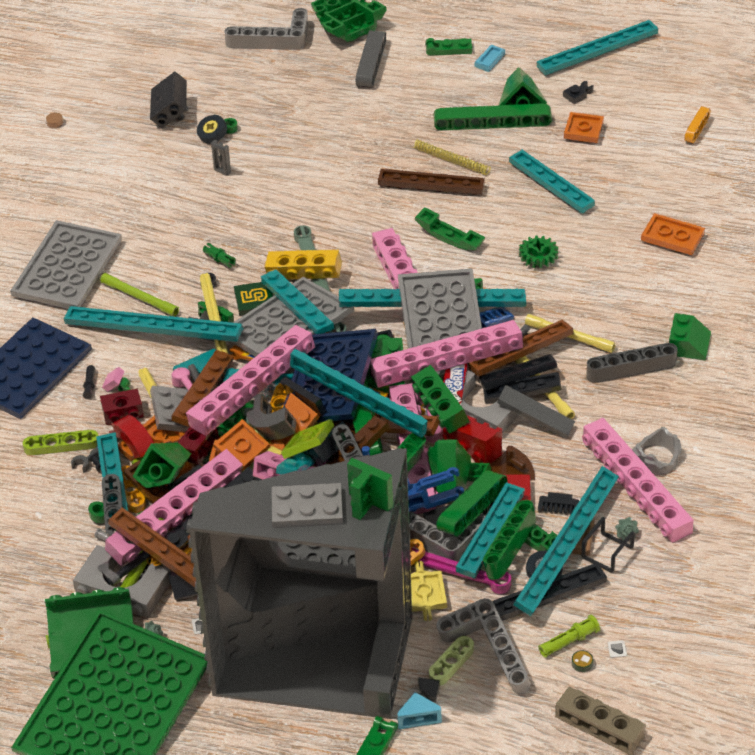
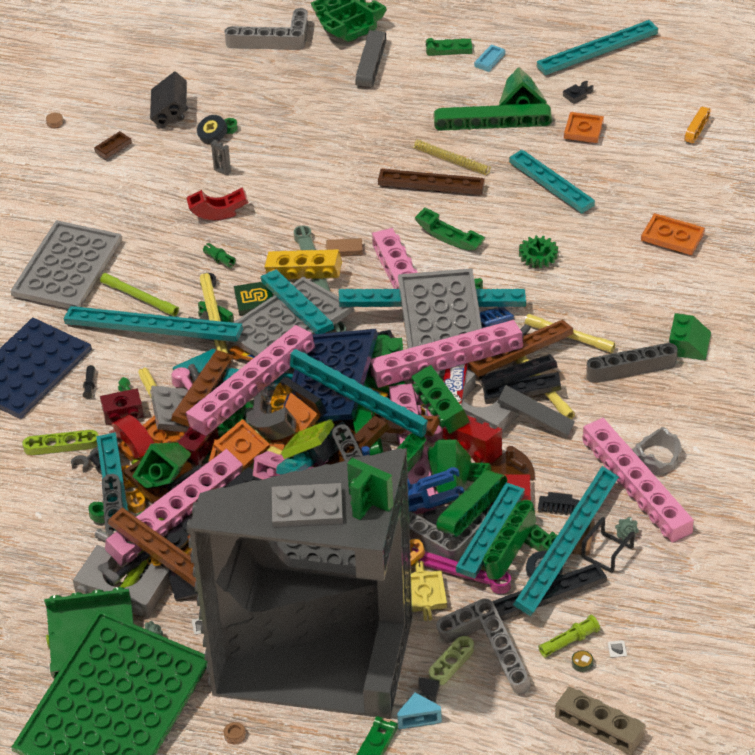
bright pink tile [102,367,124,392] -> none
none -> reddish brown plate [94,131,132,159]
none -> red arch [186,187,249,220]
none -> medium nougat tile [224,722,246,745]
none -> medium nougat tile [326,238,363,256]

